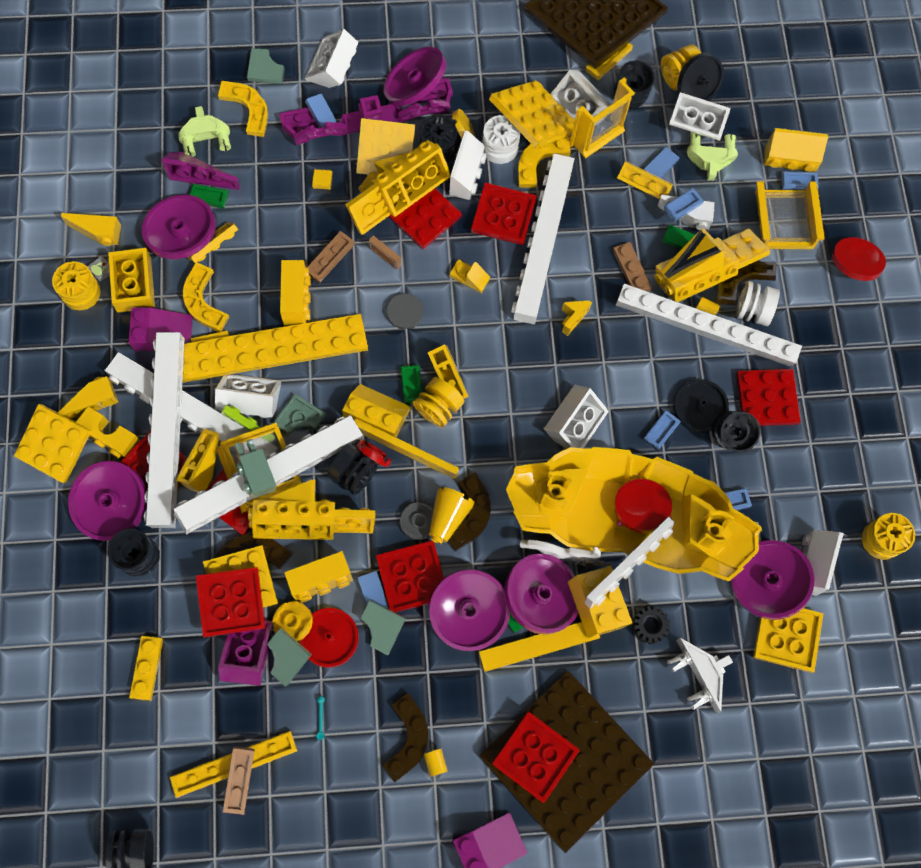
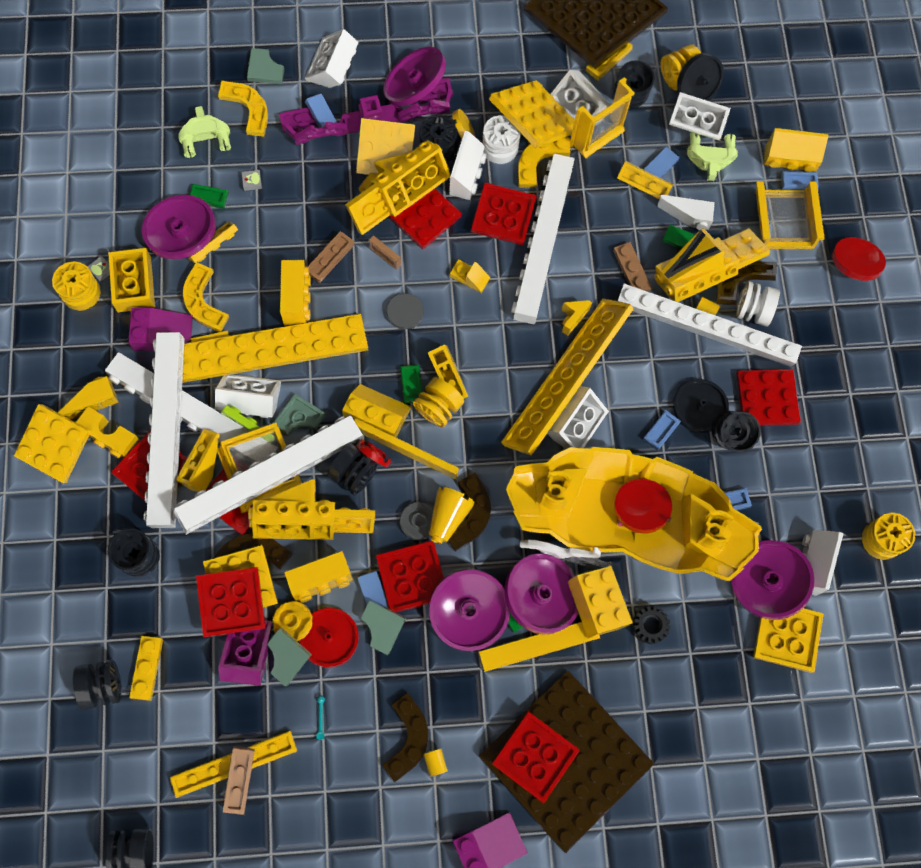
yellow slope [61,213,121,246] -> none
magenta dish [68,461,147,541] -> none
magenta wedge [162,152,240,190] -> none
sand green hinge [235,439,276,499] -> none
yellow tile [312,169,332,190] -> none
white plate [585,517,675,609] -> none
medium blue tile [663,188,704,222] -> none
white connector [667,638,733,714] -> none
none -> black wheel [73,659,121,710]
none -> tile [242,170,262,191]
none -> yellow plate [501,299,633,456]

